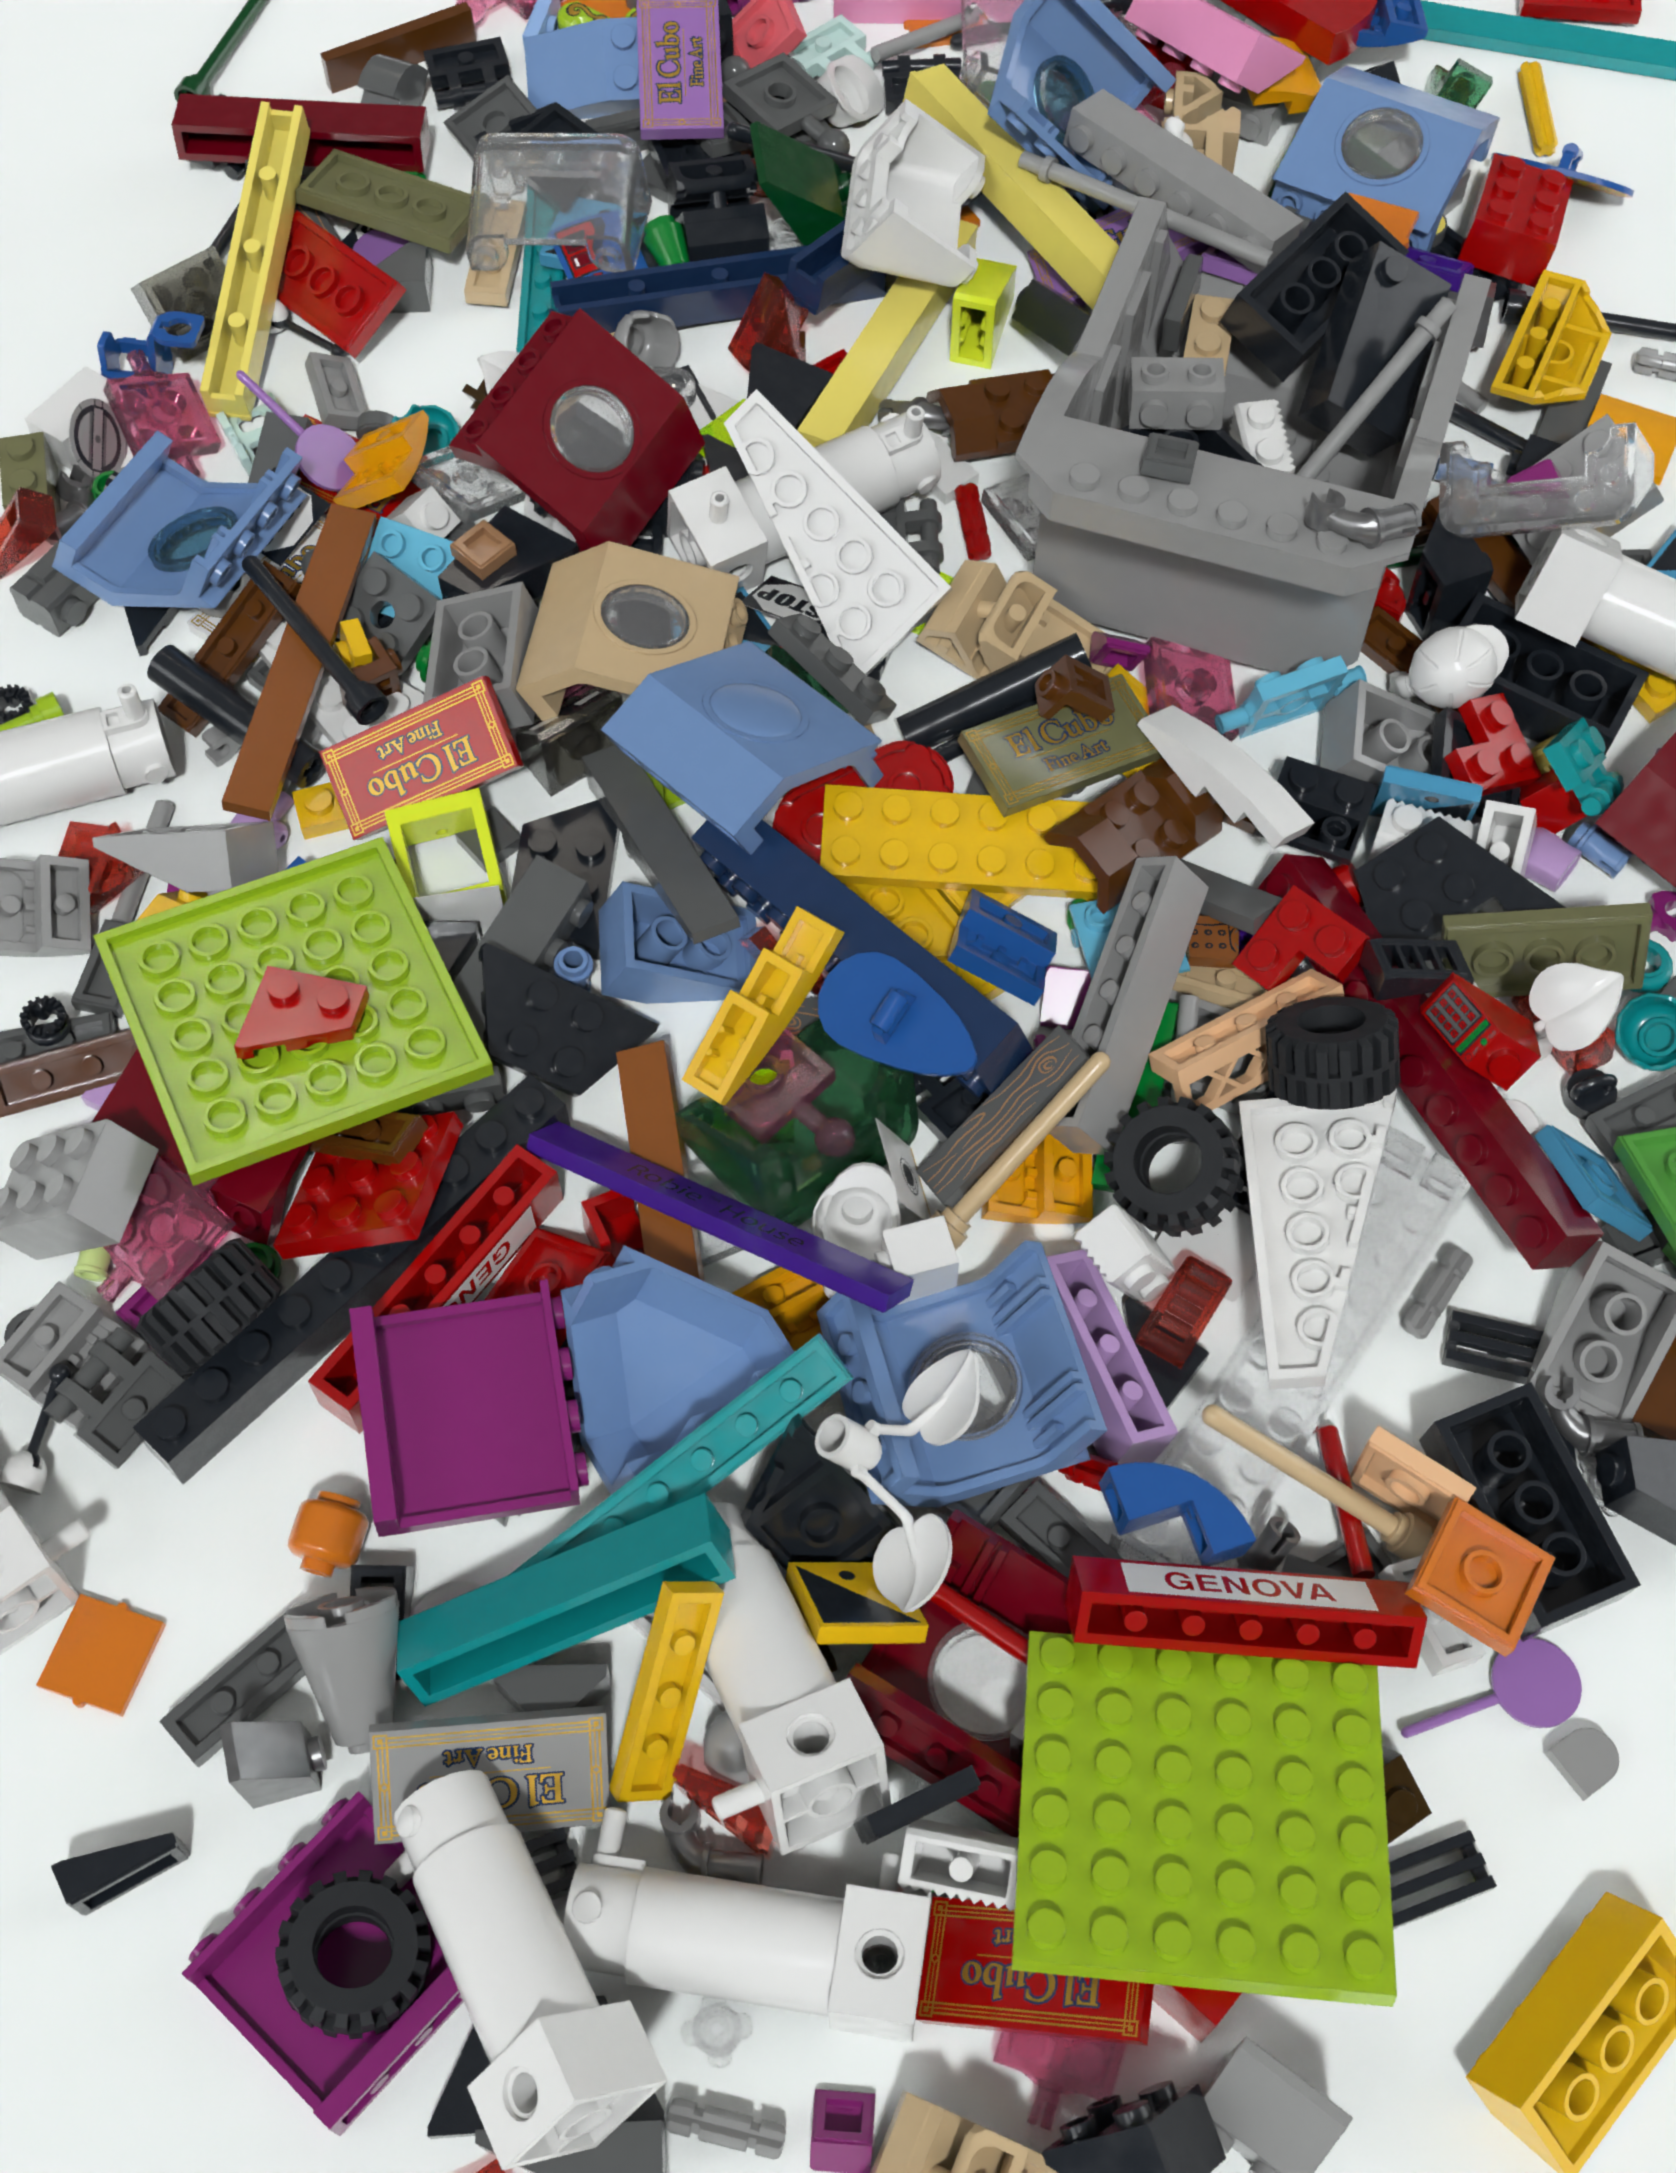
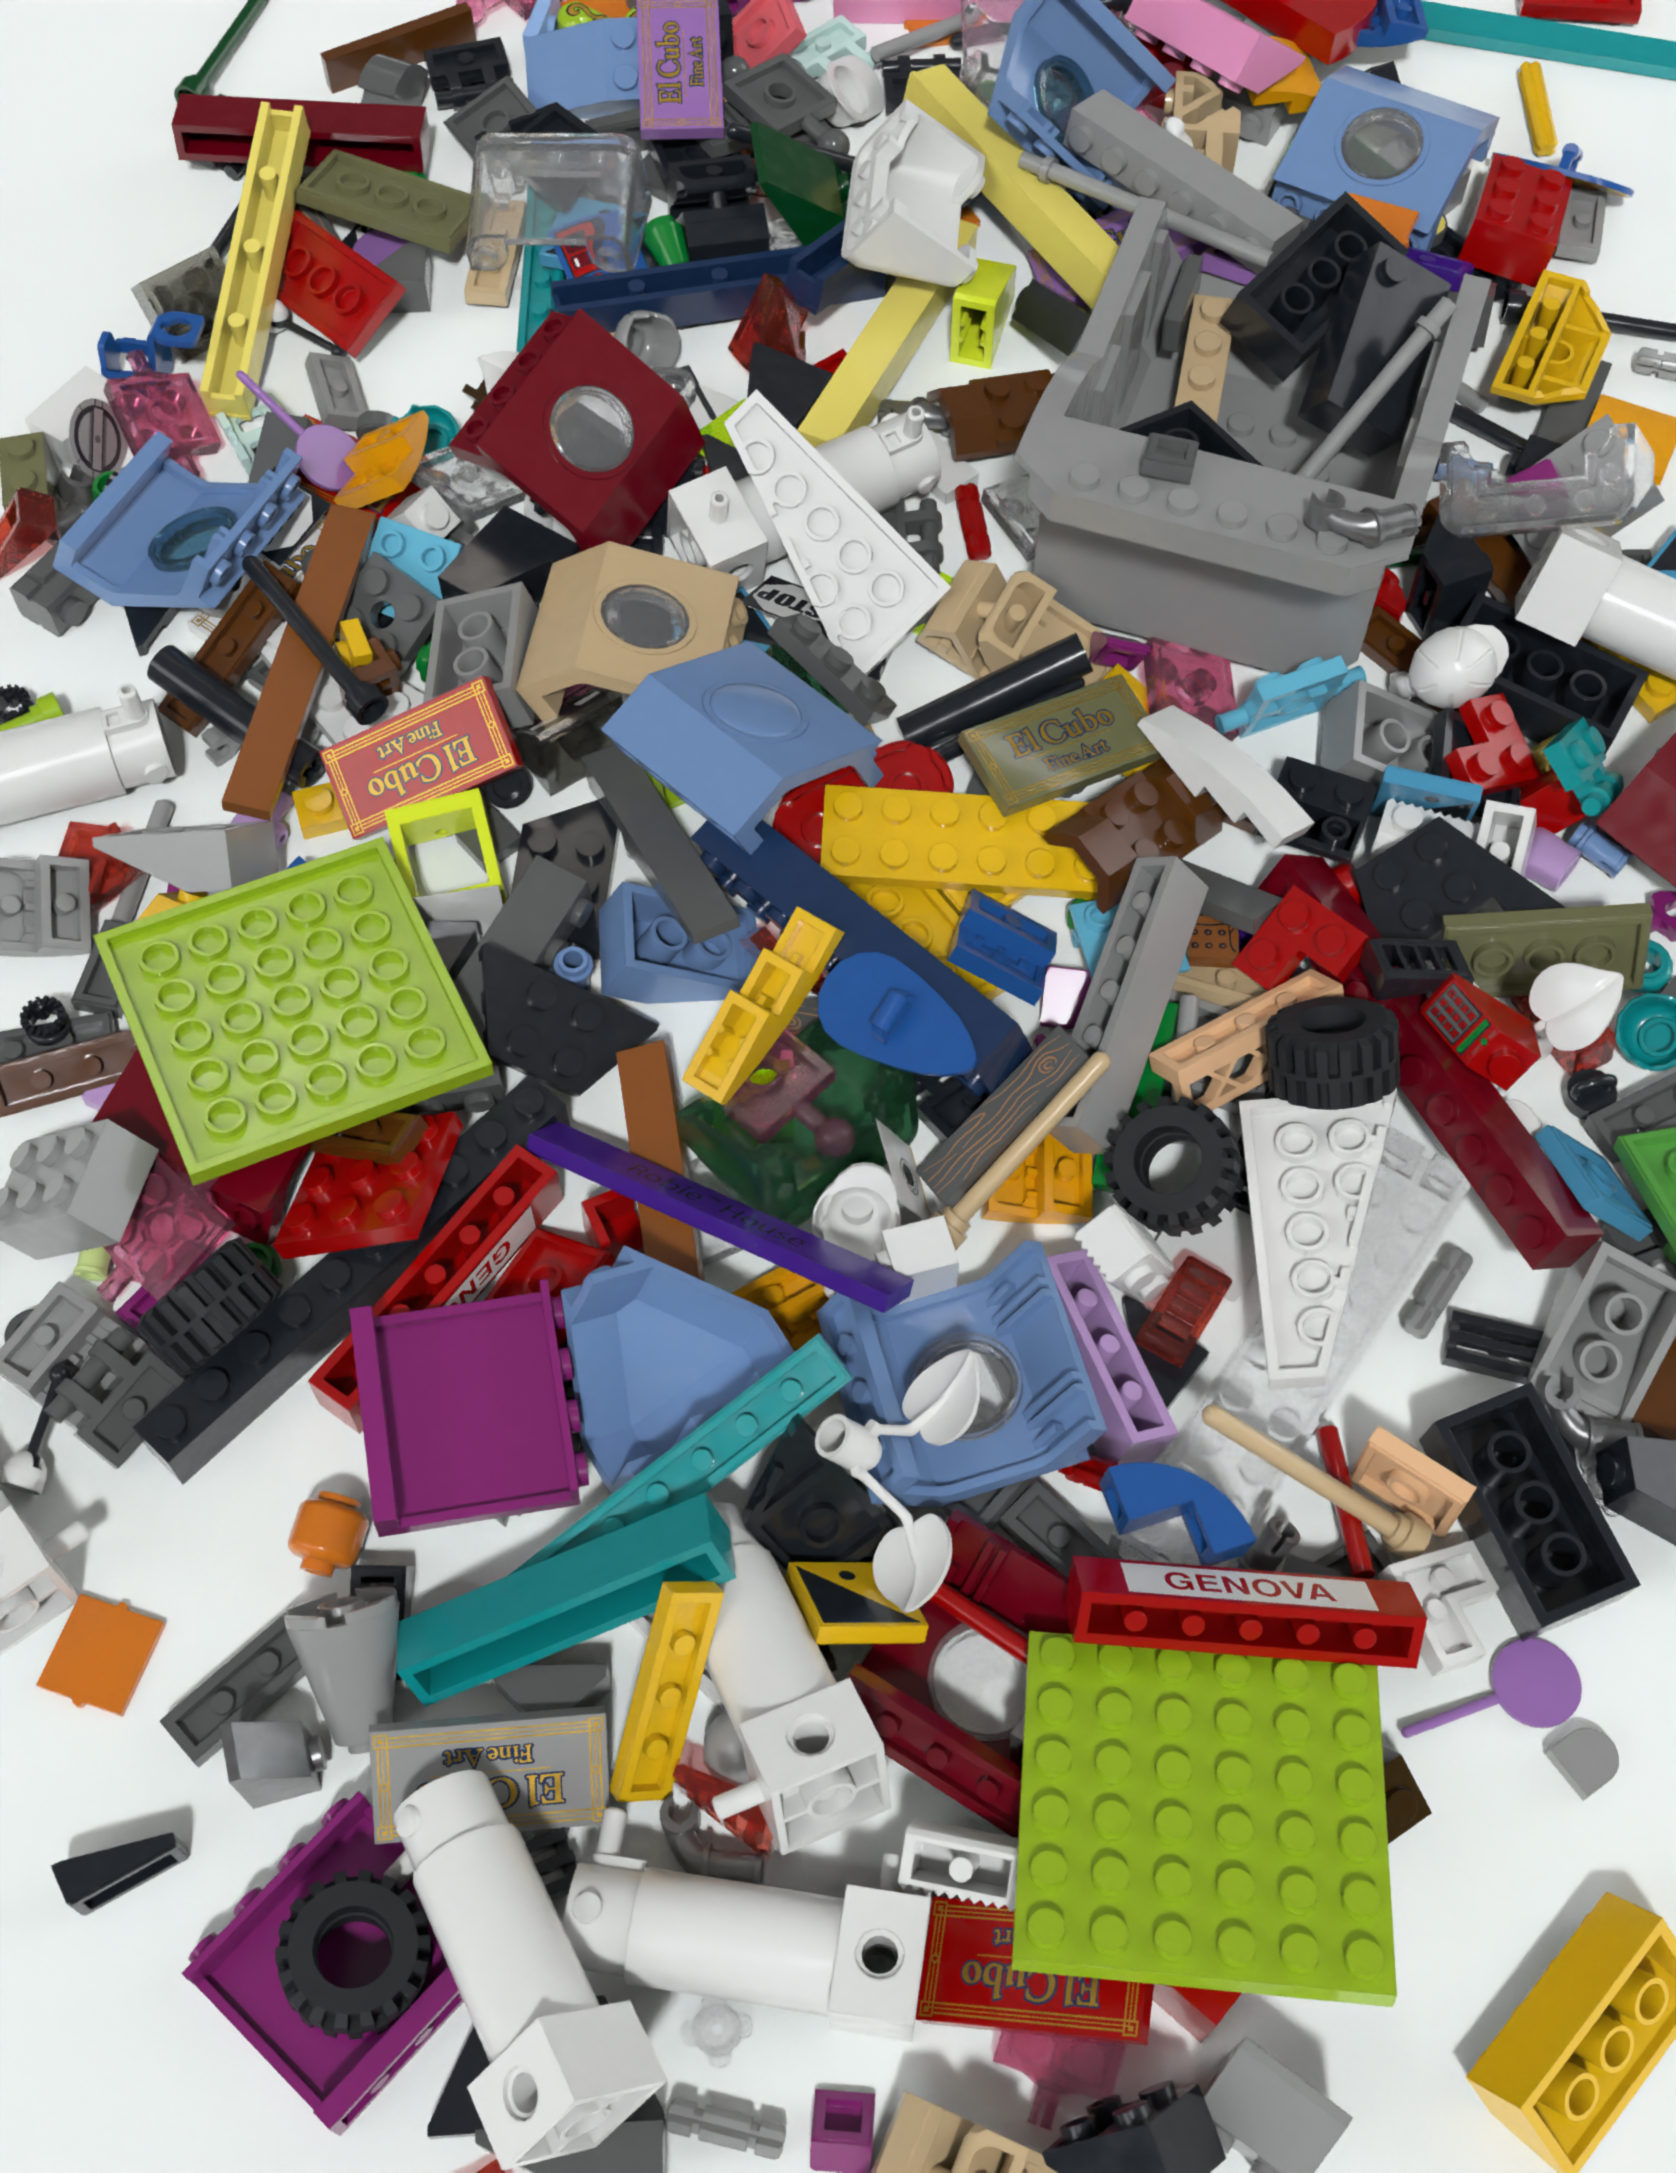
wing [234,966,369,1059] -> none
medium nougat tile [450,519,517,580] -> none
black tile [853,1765,981,1845] -> none
reddish brown bracket [1035,654,1115,722] -> none
light grey brick [1128,357,1226,430] -> none
white brick [1229,399,1296,474] -> none
black tile [1389,1830,1497,1930] -> none
orange tile [1404,1496,1555,1657] -> none
clear green bracket [1430,58,1493,109] -> none
none -> black tile [482,767,531,809]
none -> light grey plate [1554,187,1608,263]

